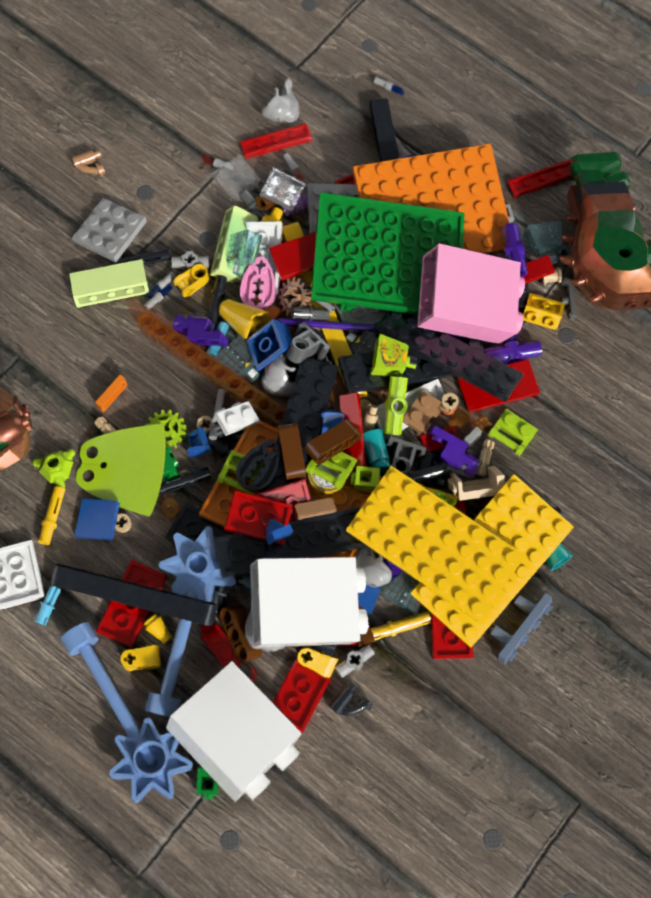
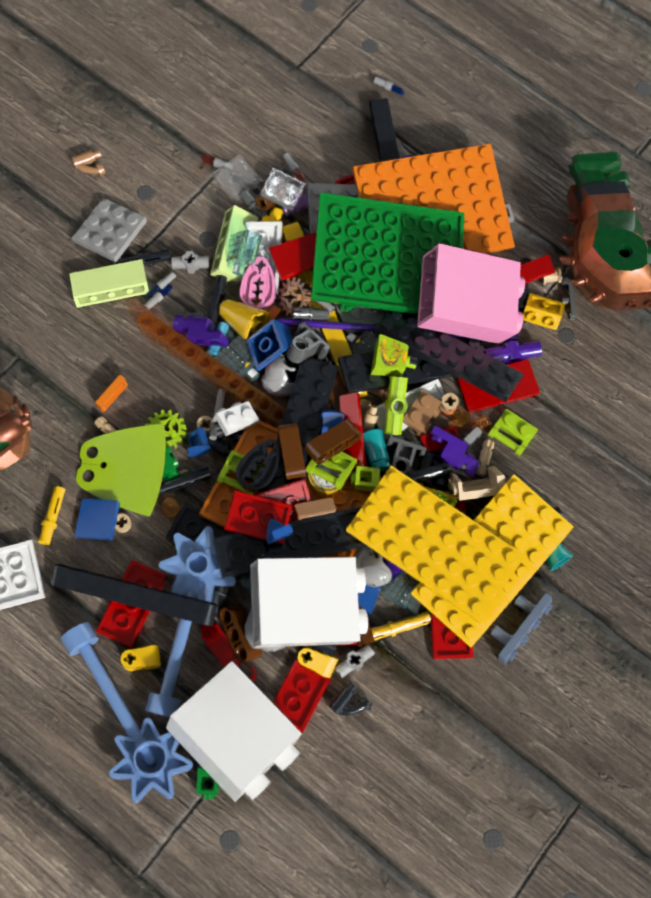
lime rock [32,449,75,488] -> none
medium azure axle [34,585,61,626] -> none
yellow cone [144,614,173,644] -> none
yellow piece [173,264,209,298] -> none
red tile [240,123,312,159] -> none
light grey piece [261,78,299,123] -> none
dark purple piece [502,223,528,277] -> none
red tile [506,159,573,199] -> none
clear light blue torso [525,220,563,264] -> none

